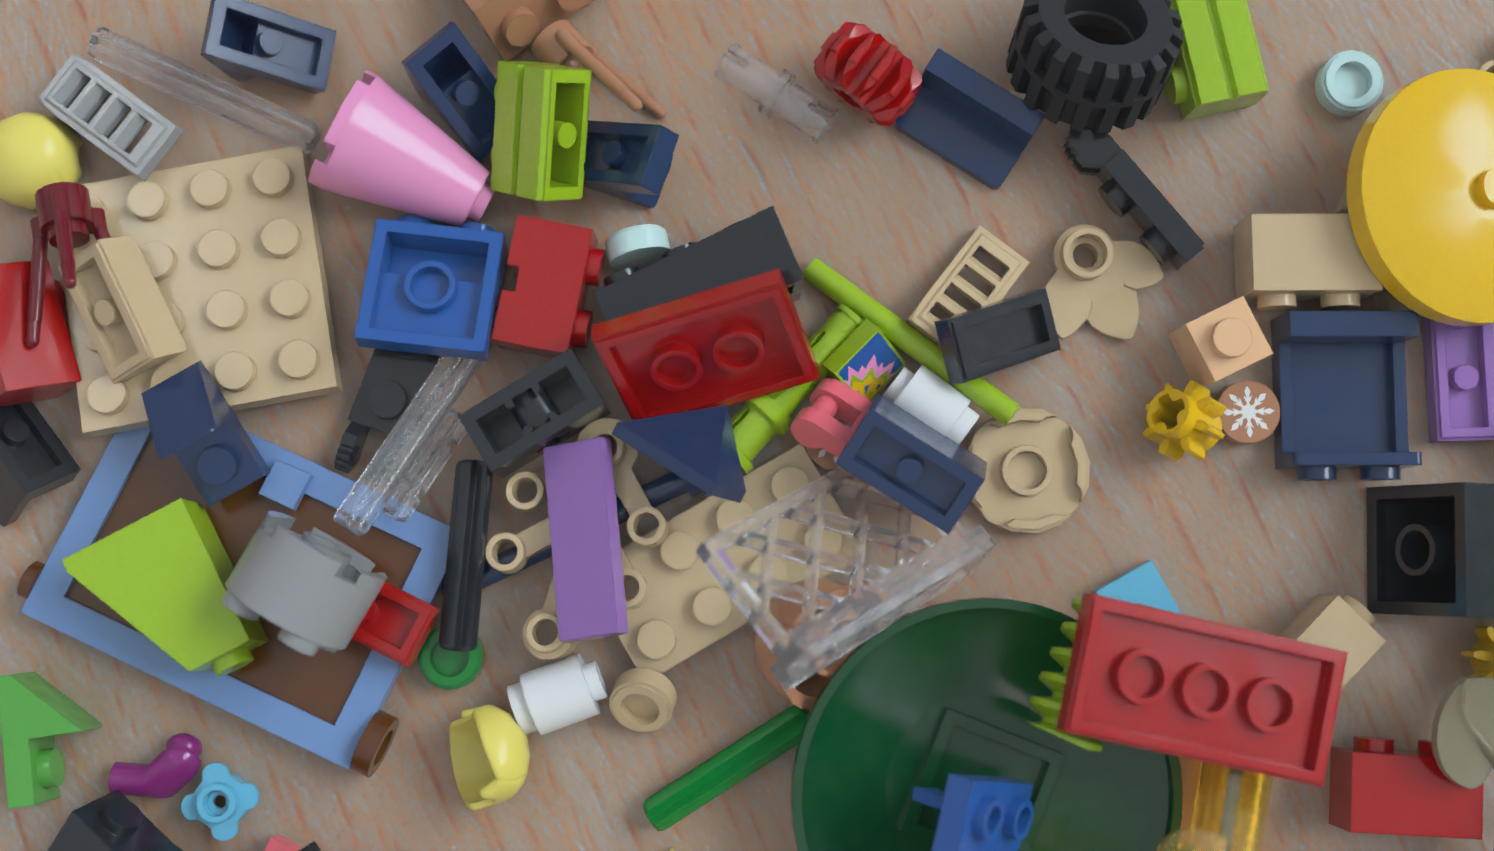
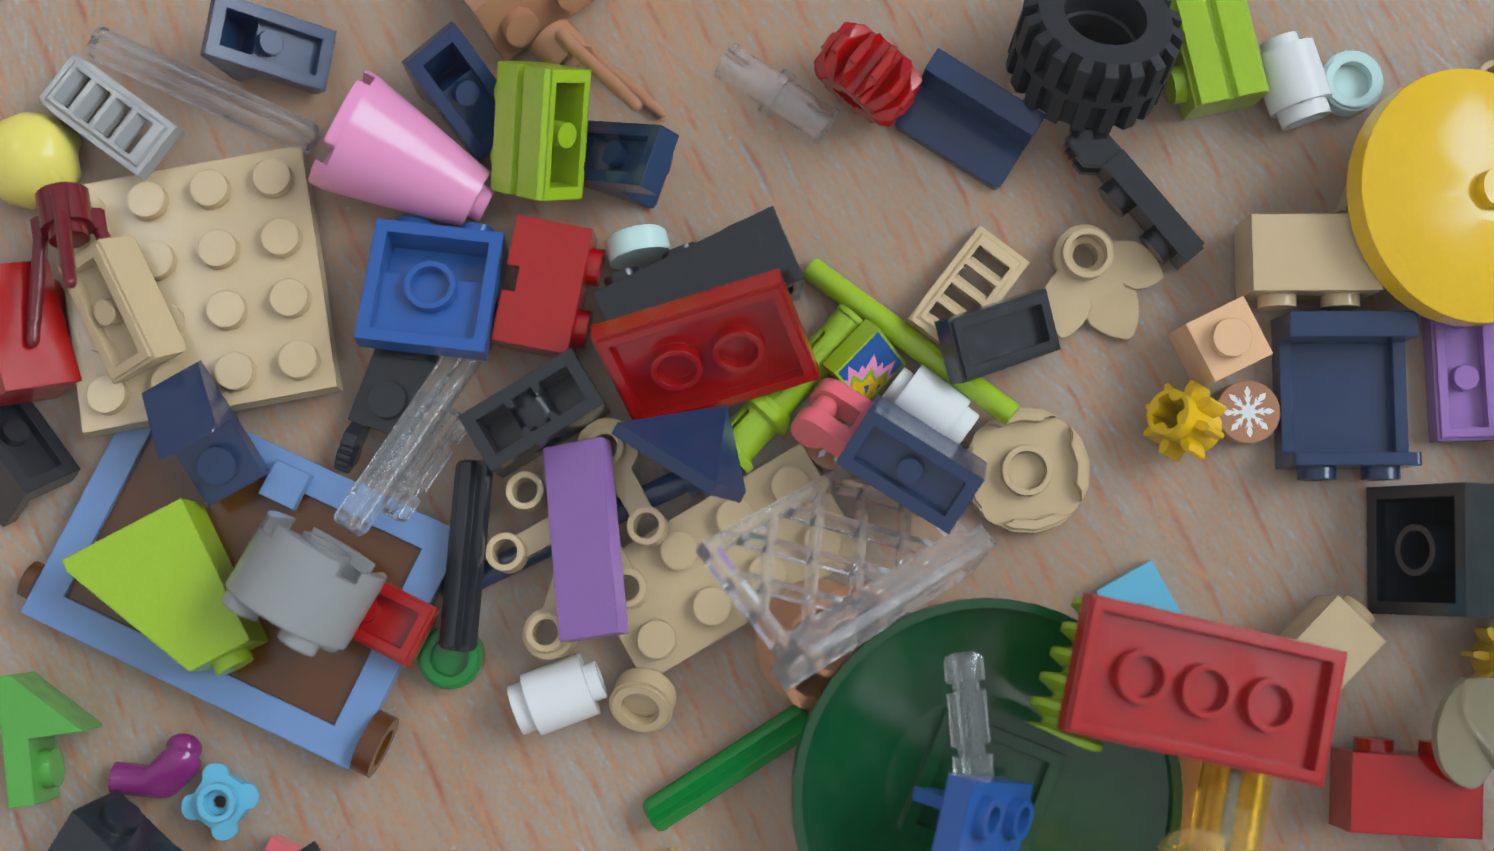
light yellow hair [449,704,530,810] -> none
none -> clear axle [944,652,994,776]
none -> white brick [1260,31,1333,131]

